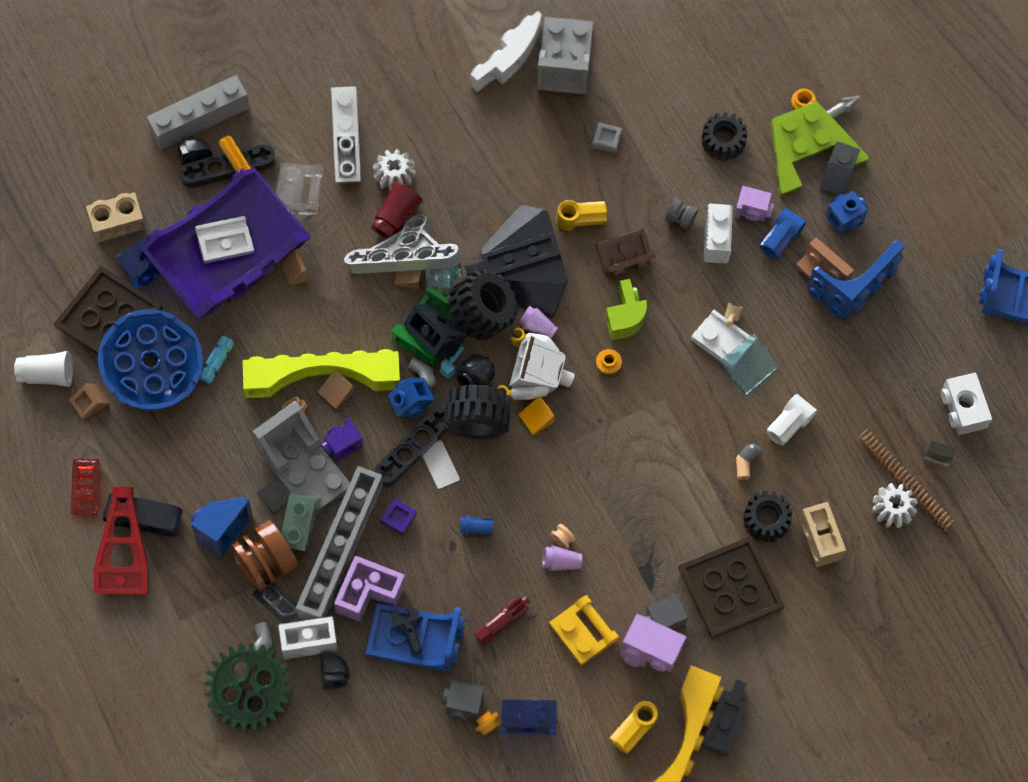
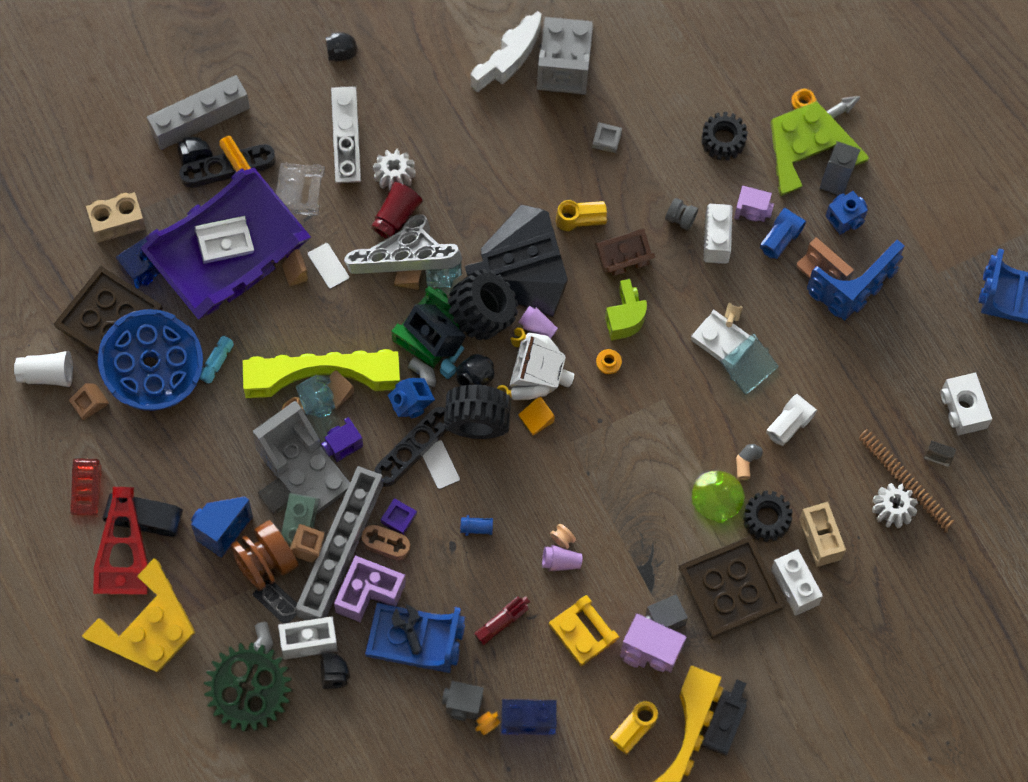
none -> yellow wing [82,559,196,672]
none -> medium nougat slope [290,524,324,562]
none -> clear light blue brick [295,375,336,418]
none -> white sticker [308,243,349,288]
none -> black piece [326,32,358,62]
none -> medium nougat beam [361,525,410,560]
none -> clear neon green dish [692,471,744,523]
none -> white brick [771,550,823,616]

